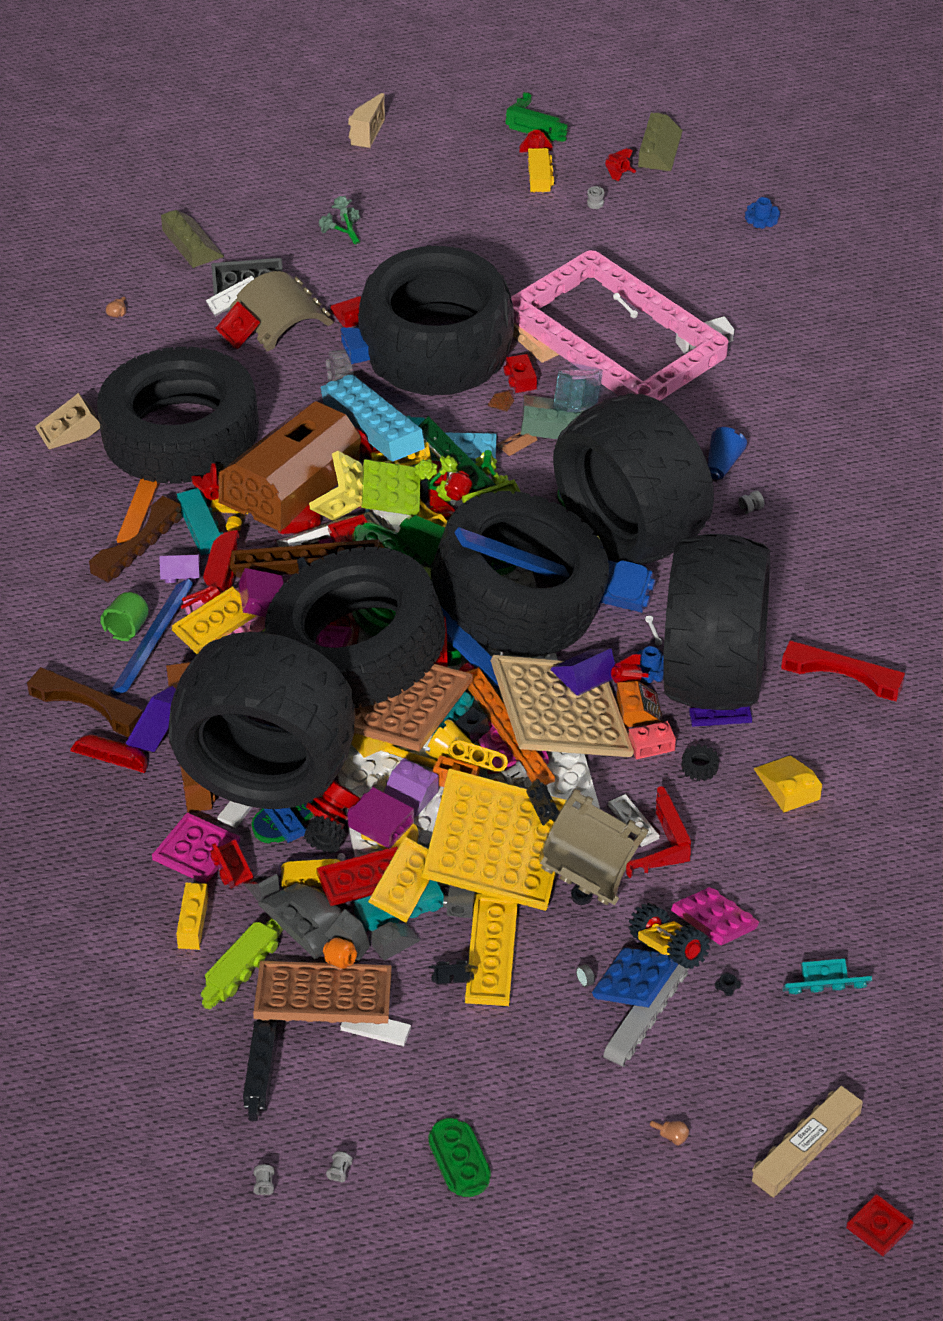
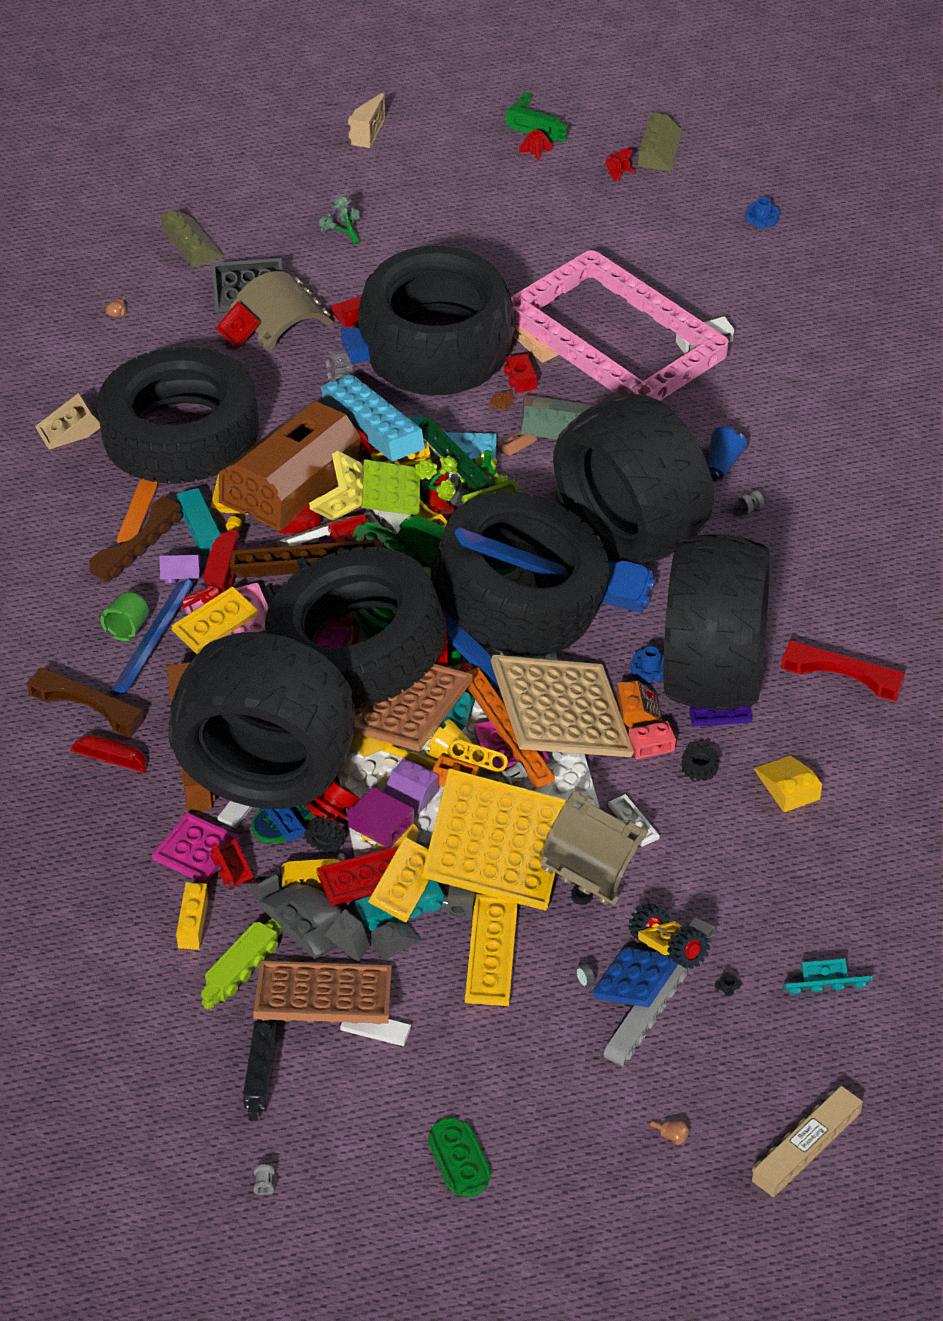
dark purple slope [126,686,176,752] -> none
red brick [191,463,219,500] -> none
white tile [206,276,254,316] -> none
magenta brick [239,568,283,617] -> none
orange head [323,937,357,969] -> none
light grey bush [326,1151,353,1183] -> none
black hinge [428,960,477,985] -> none
red head [444,471,472,501] -> none
black brick [455,707,490,744] -> none
black hinge [526,779,560,826] -> none
yellow brick [528,148,554,192] -> none
dark purple slope [550,648,615,696] -> none
clear light blue slope [553,369,603,412] -> none
light grey wheel [587,186,604,209] -> none
red brick [611,654,648,684] -> none
white hinge [613,293,638,318] -> none
red hinge [626,786,691,878] -> none
white hinge [645,616,662,646] -> none
dark pink plate [671,887,759,946] -> none
red plate [846,1194,914,1256] -> none

